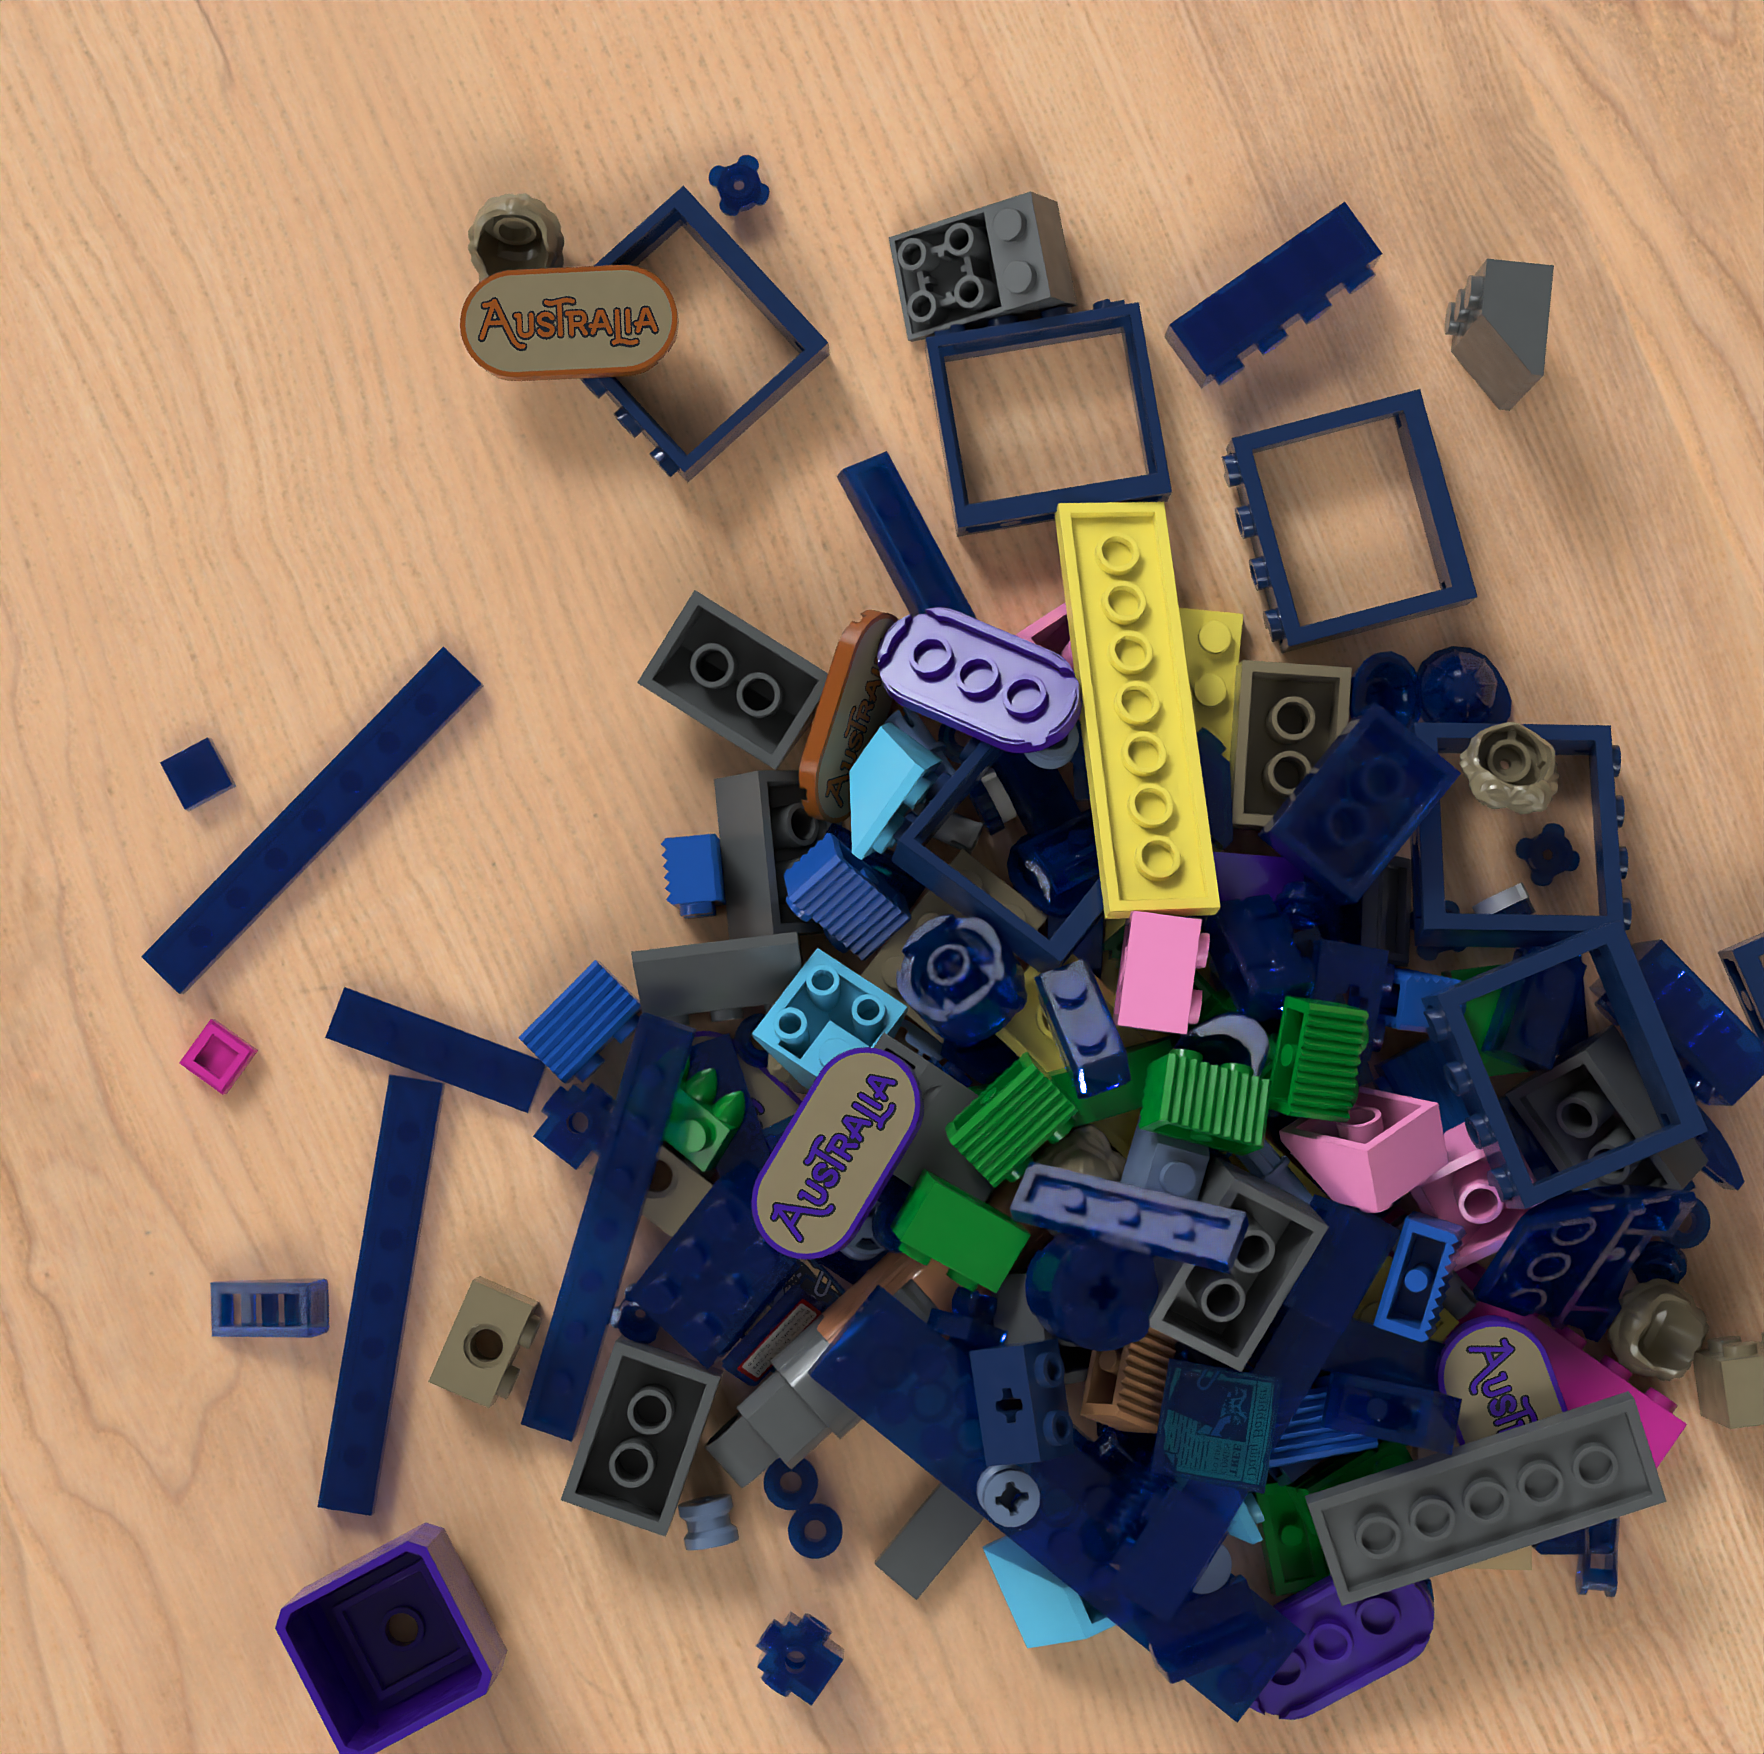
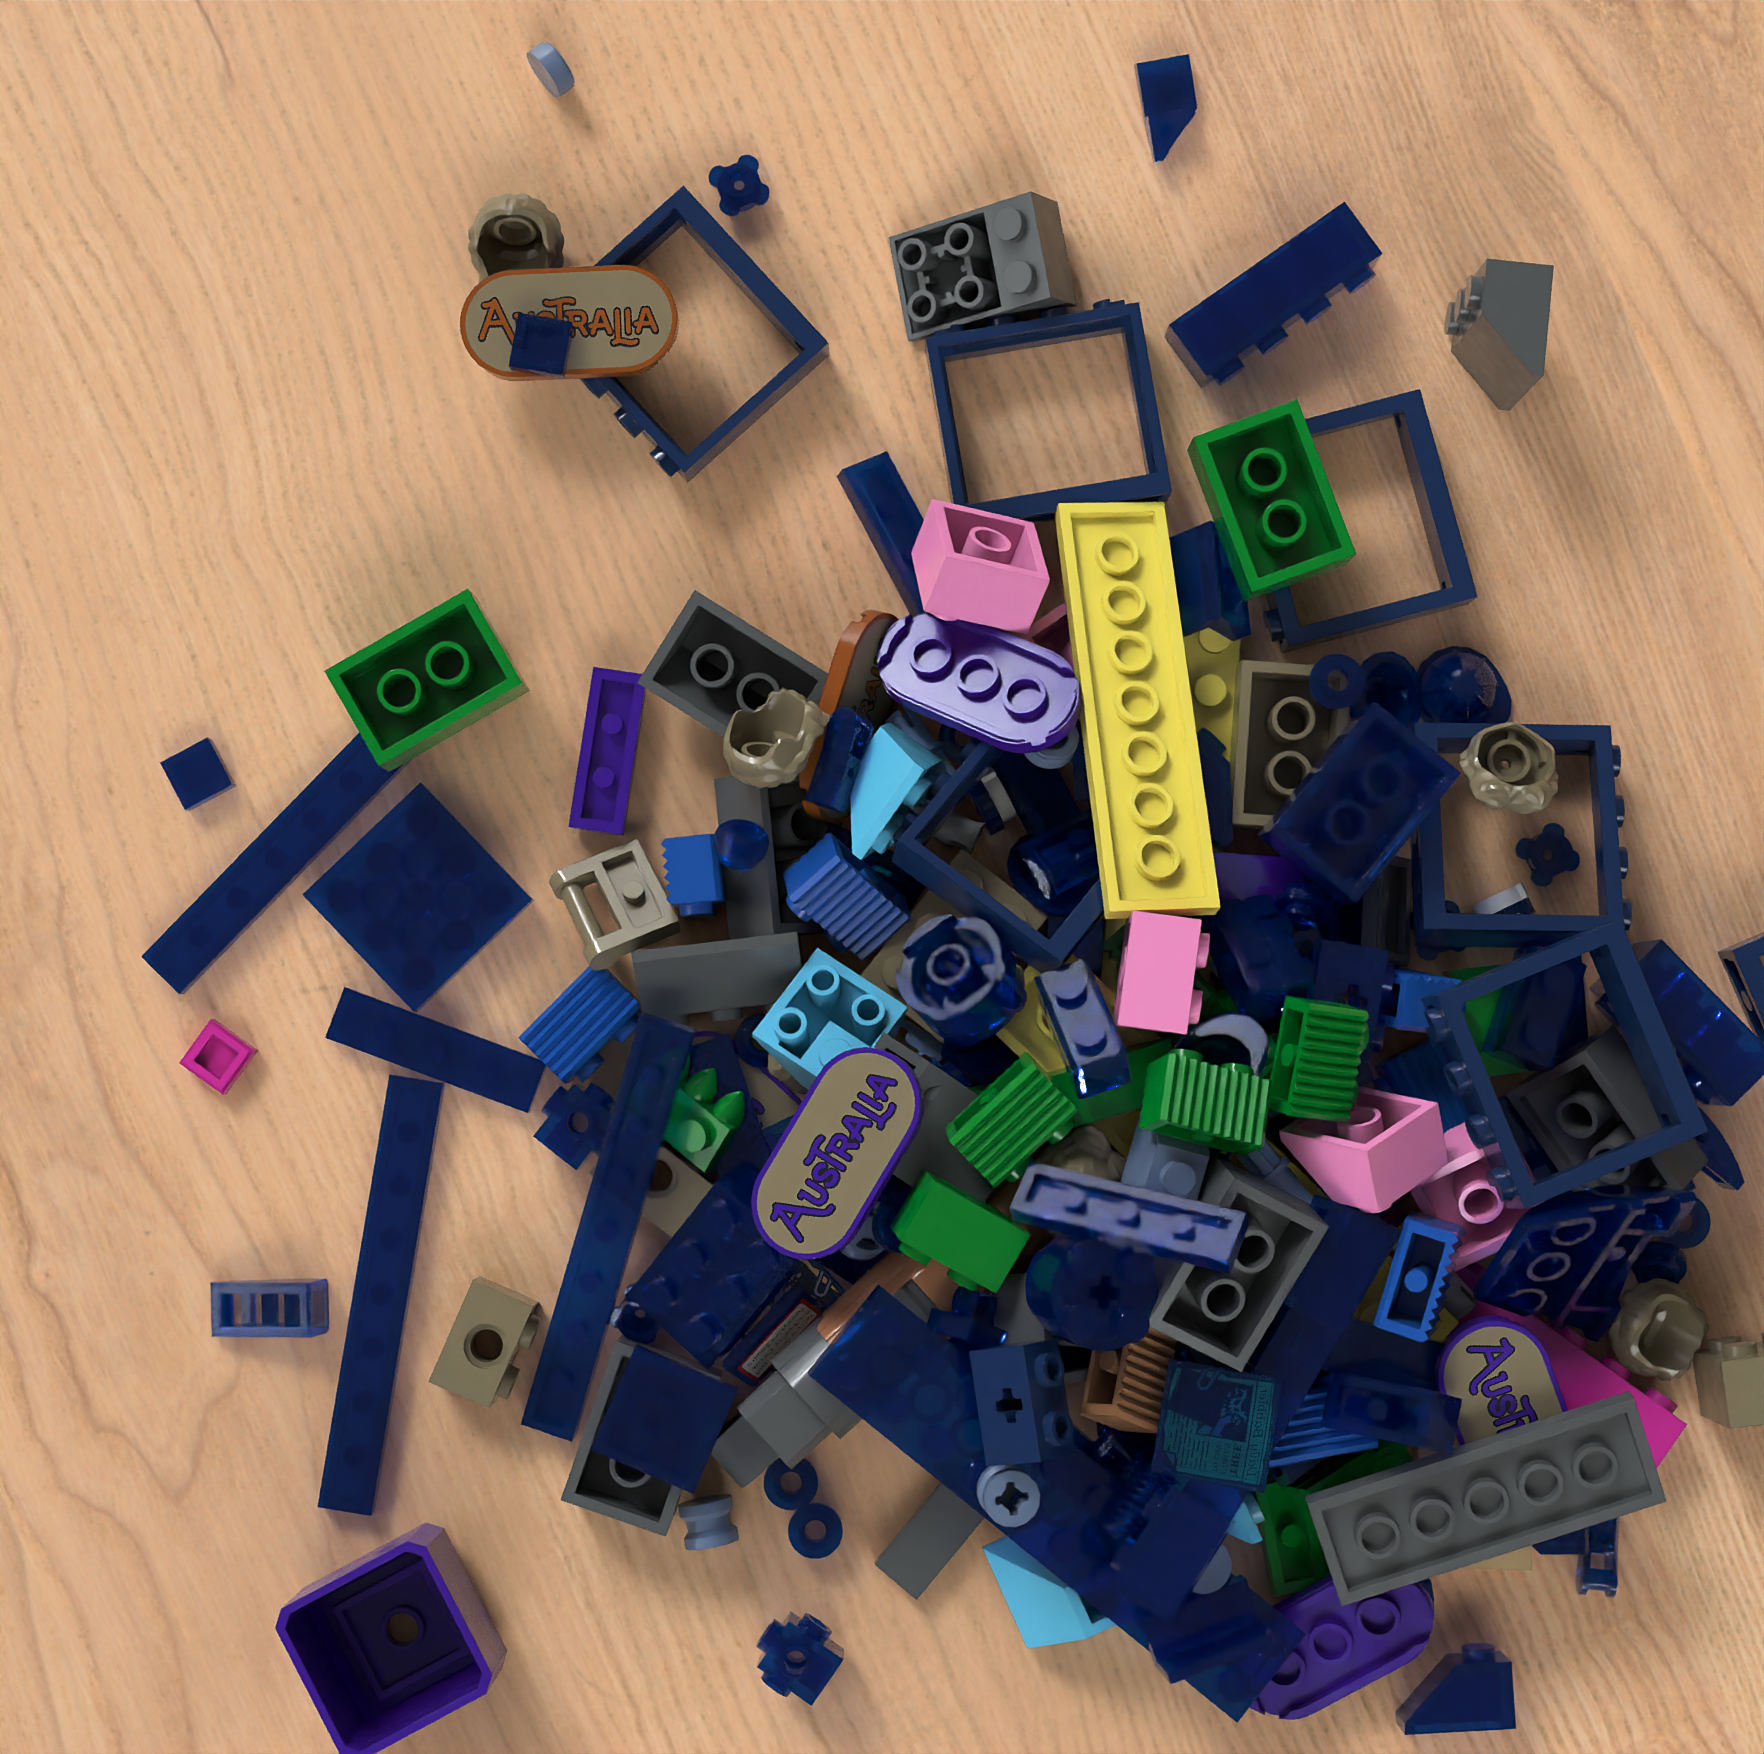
none -> clear blue plate [302,782,534,1012]
none -> green brick [324,588,530,772]
none -> clear blue tile [509,313,574,379]
none -> sand blue tile [527,42,575,98]
none -> dark tan plate [549,839,681,970]
none -> dark purple plate [568,667,647,836]
none -> clear blue tile [591,1344,739,1494]
none -> clear blue plate [714,819,769,871]
none -> dark tan hair [723,688,831,789]
none -> clear blue bar [805,707,874,813]
none -> bright pink brick [911,499,1050,635]
none -> clear blue slope [1134,54,1197,163]
none -> clear blue panel [1169,520,1251,641]
none -> green brick [1187,399,1356,602]
none -> clear blue plate [1308,654,1365,710]
none -> clear blue slope [1395,1643,1516,1735]

